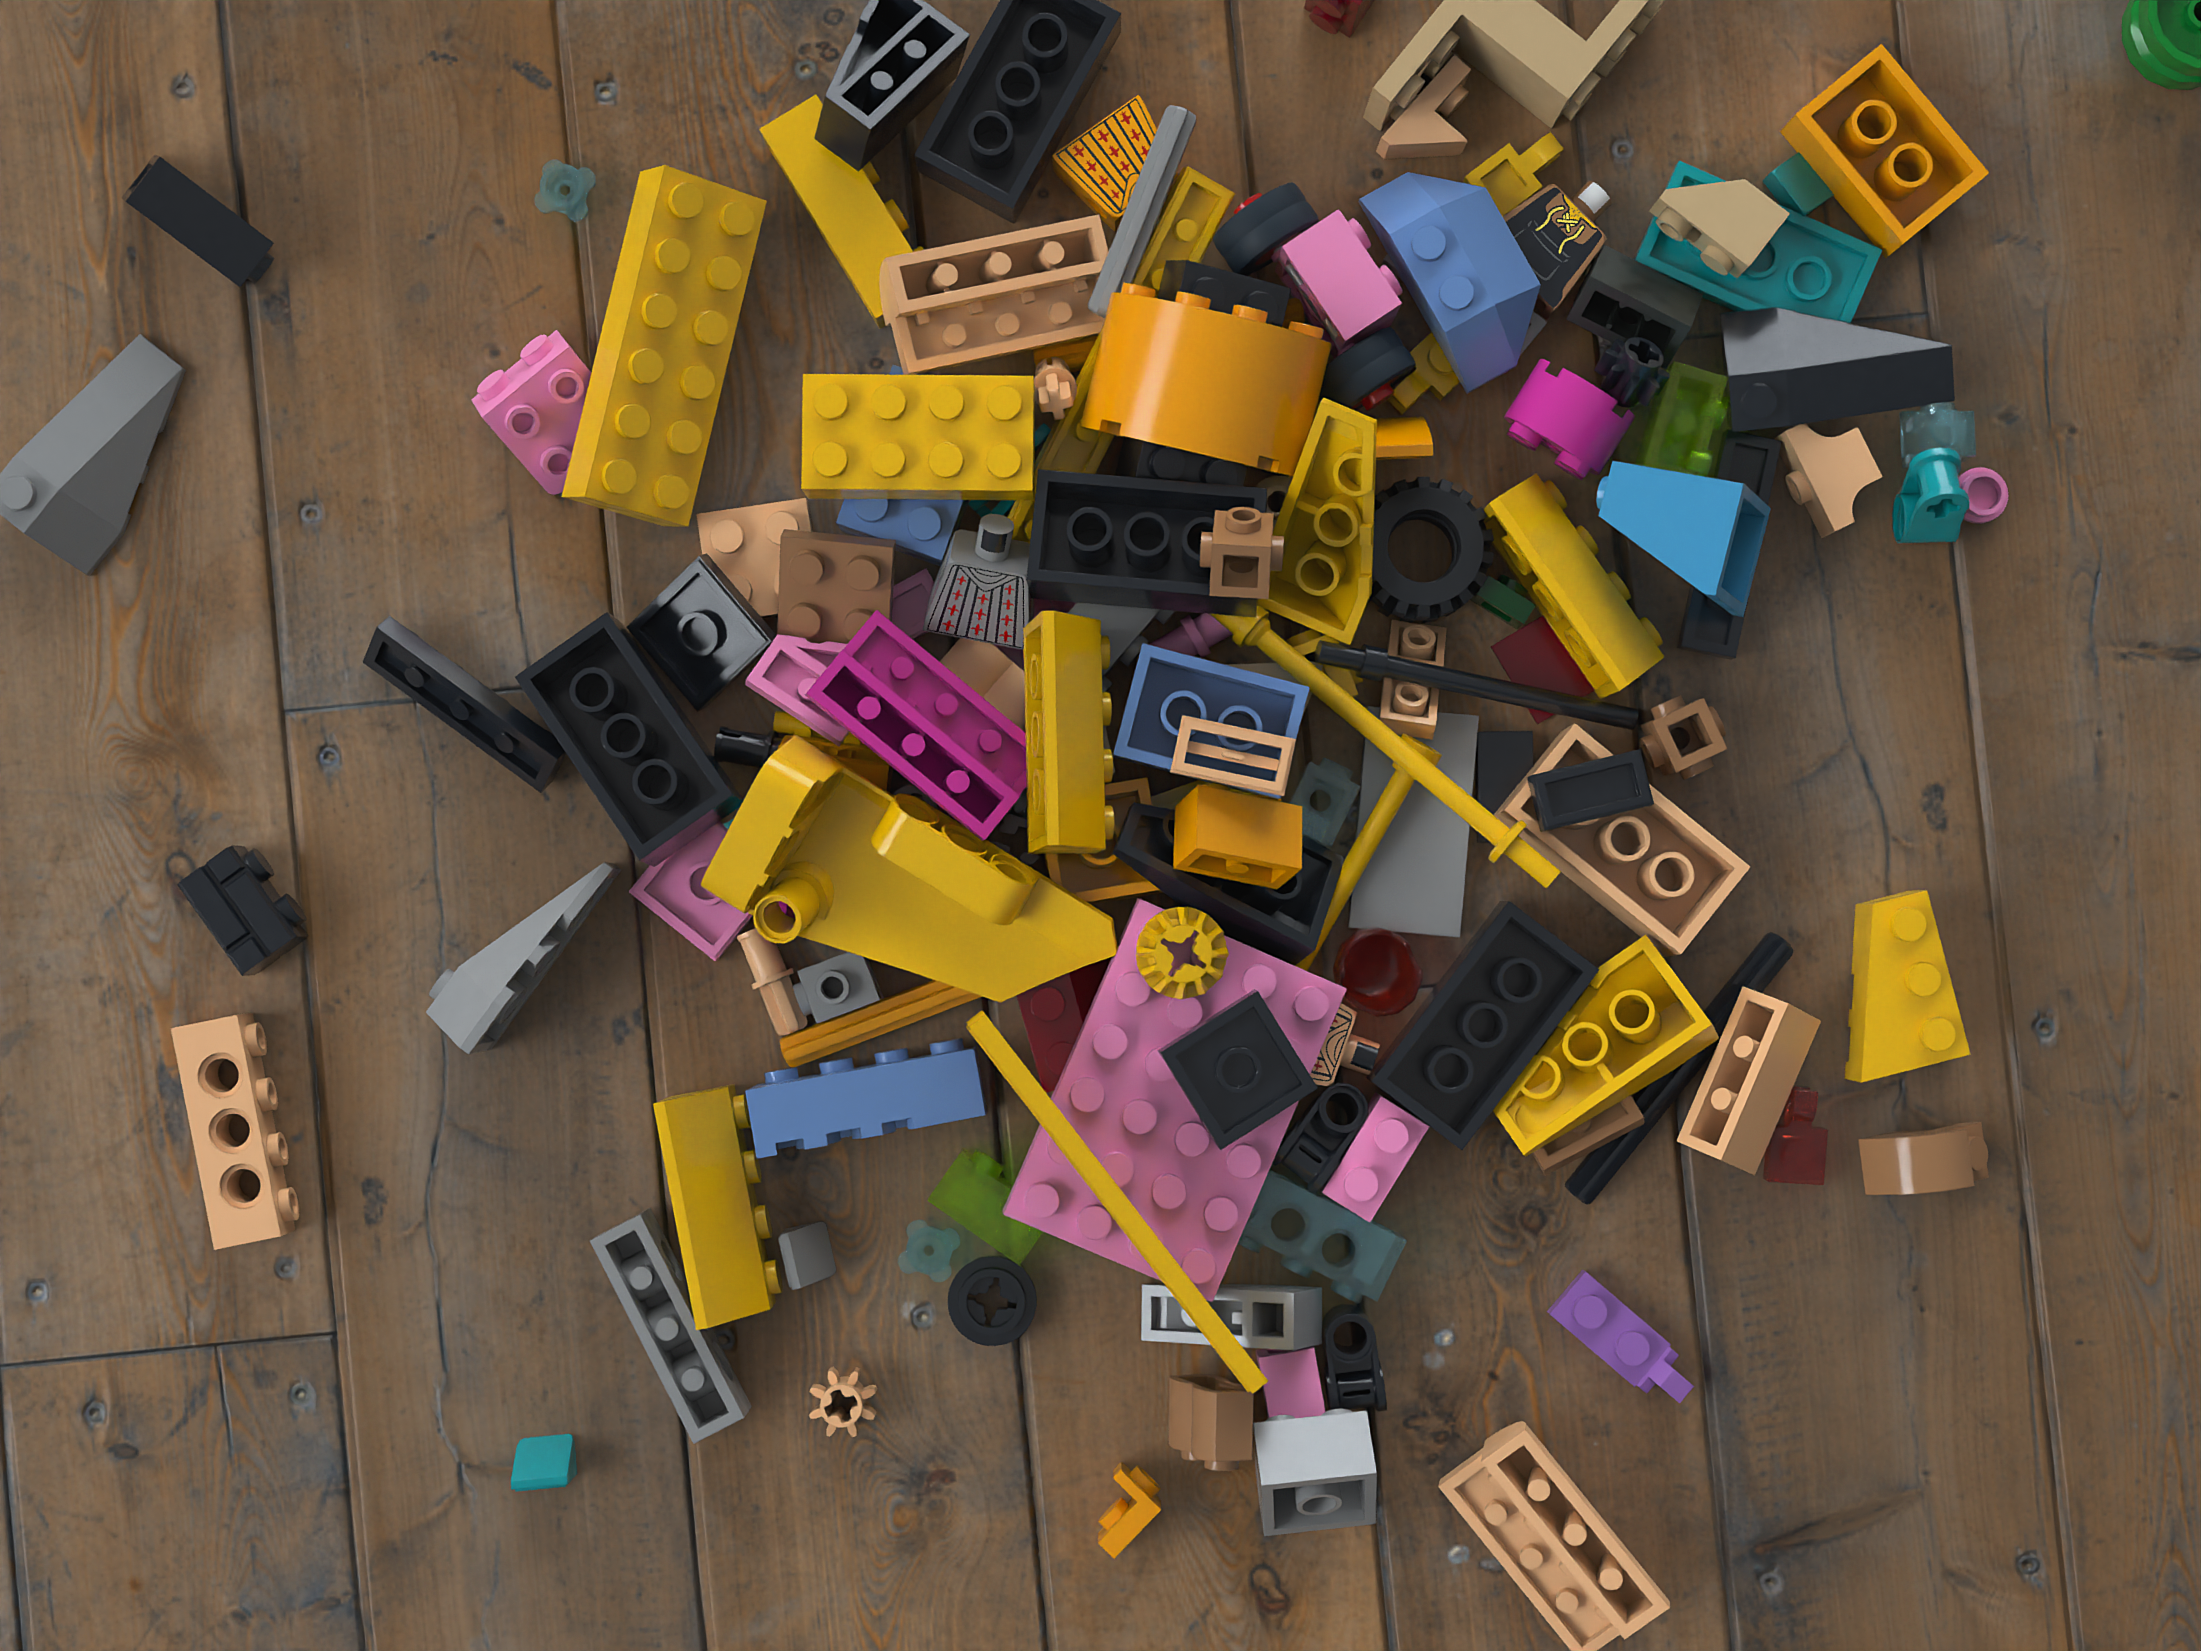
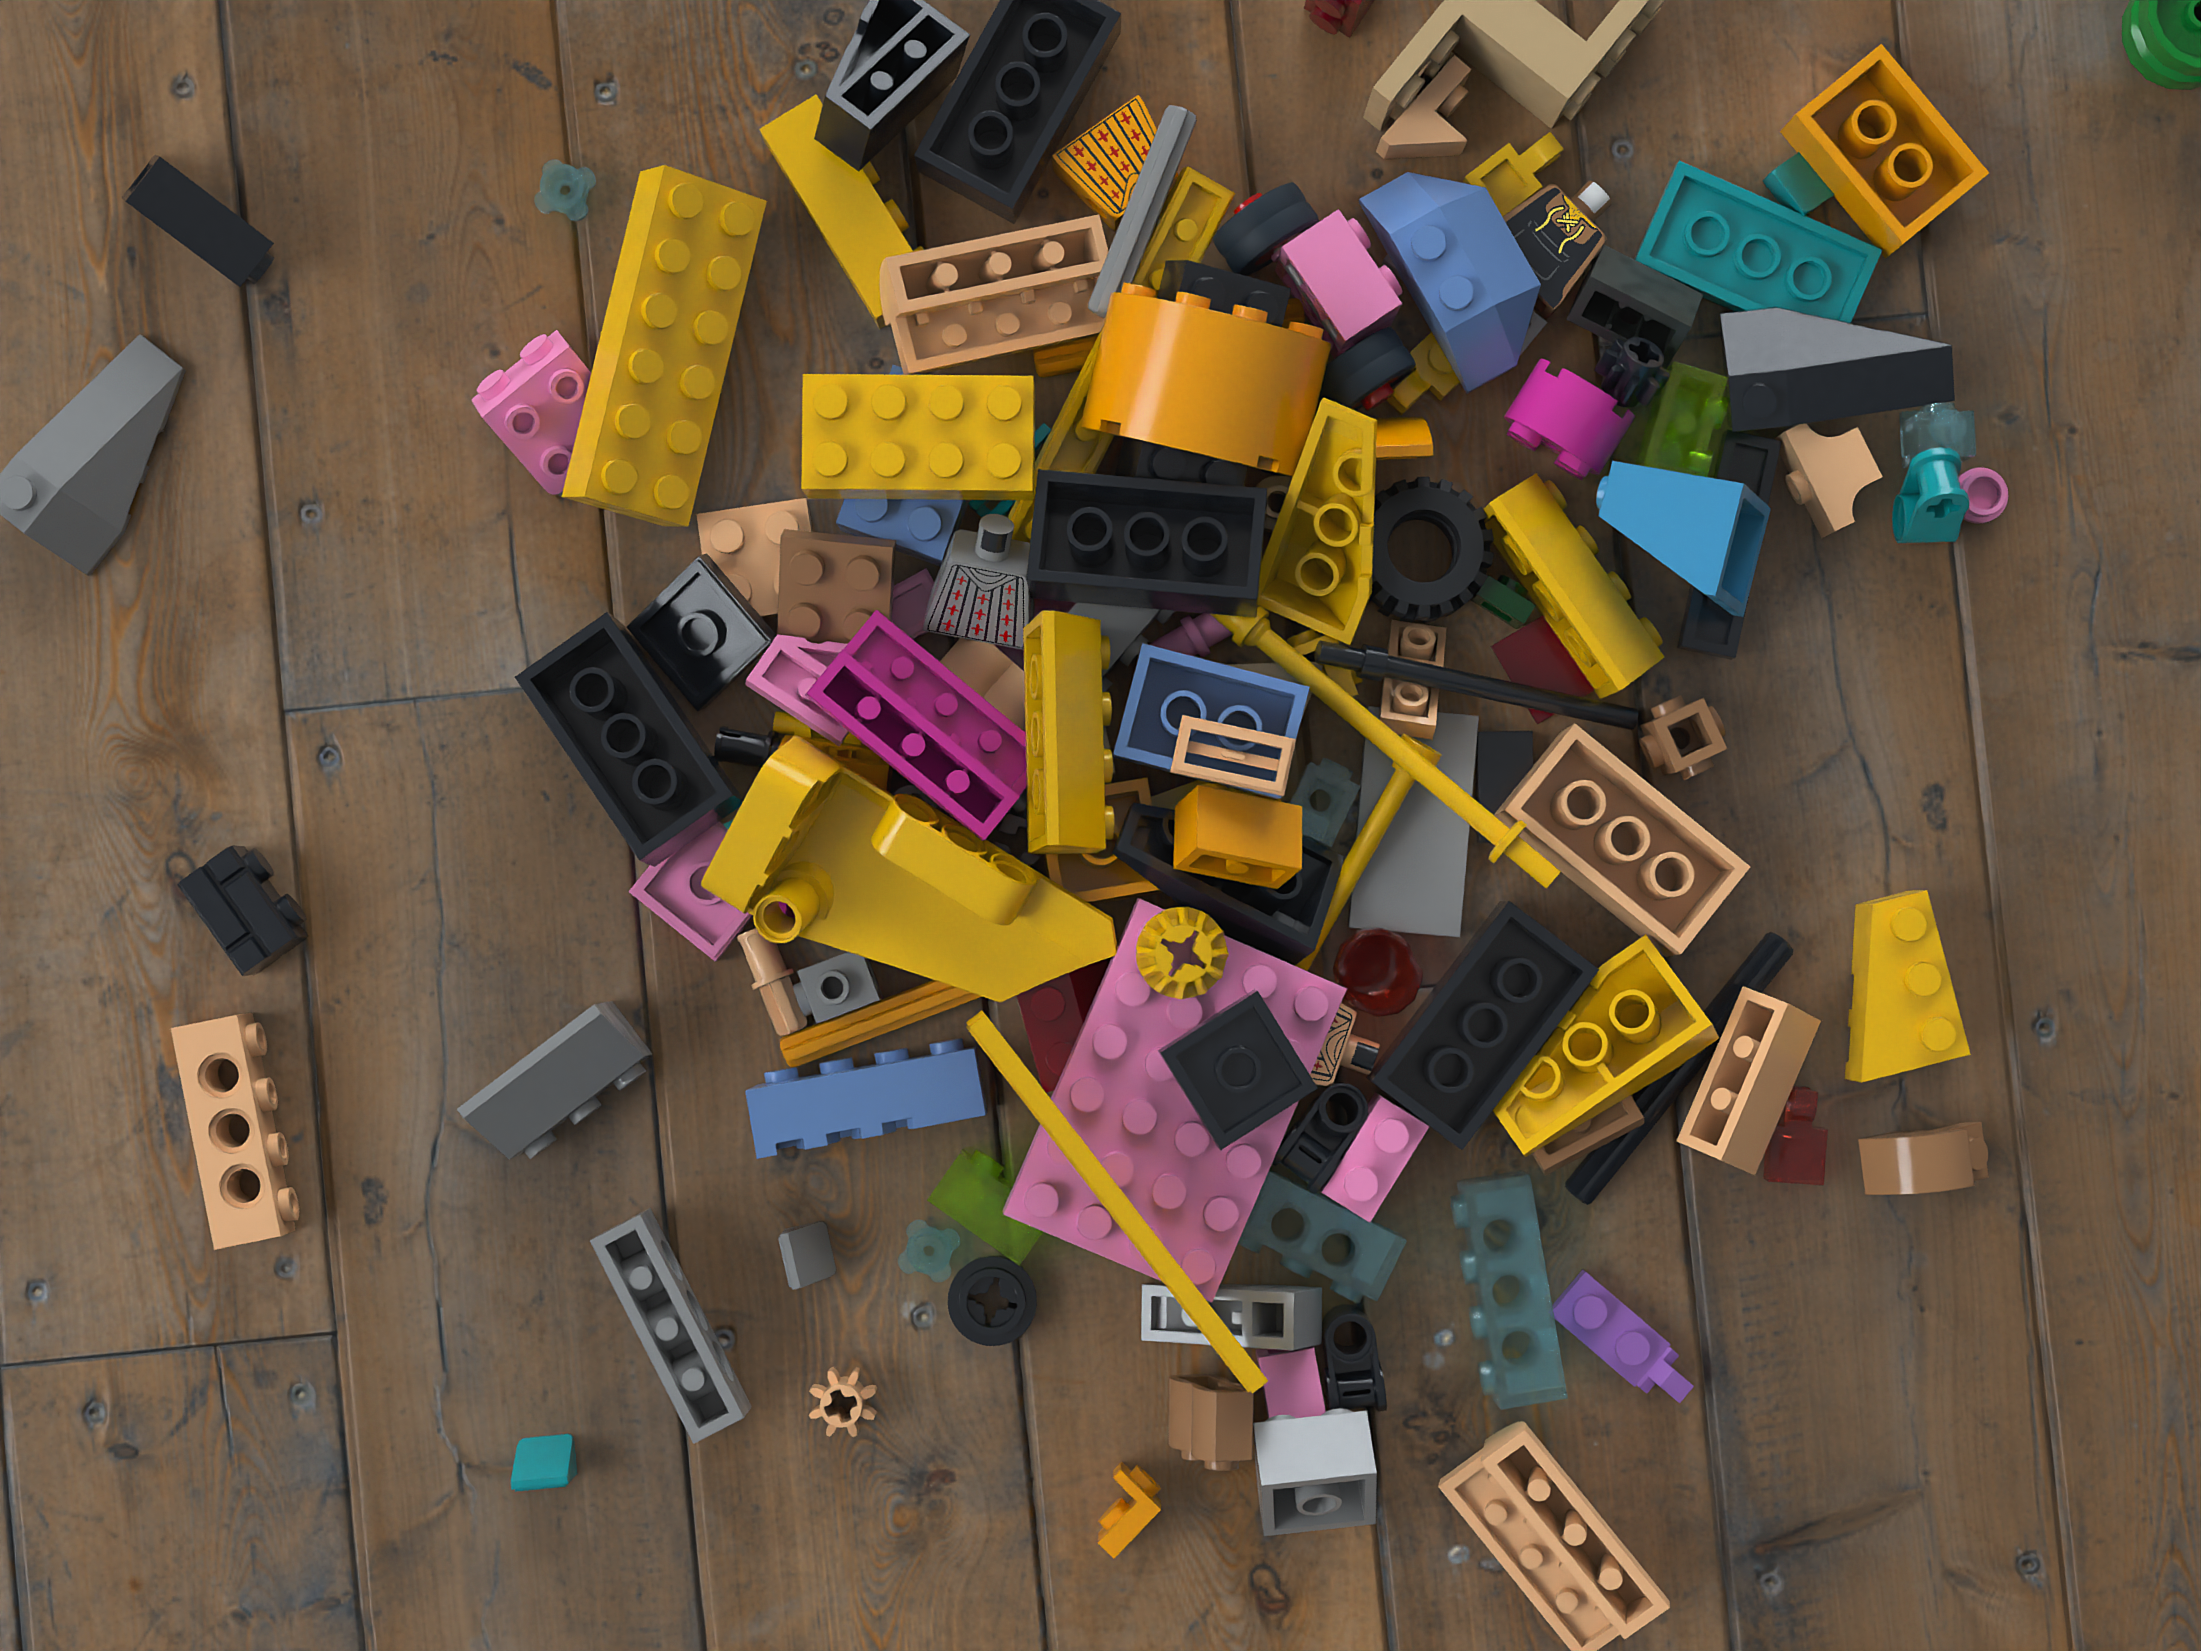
black plate [363,616,567,793] -> none
light grey wedge [426,862,622,1054] -> none
yellow slope [653,1084,783,1330] -> none
light nougat axle [1034,357,1077,420] -> none
medium nougat brick [1200,507,1284,599] -> none
black tile [1527,749,1654,832] -> none
tan slope [1649,179,1790,278] -> none
none -> light grey slope [457,1001,652,1159]
none -> clear light blue brick [1450,1170,1568,1410]

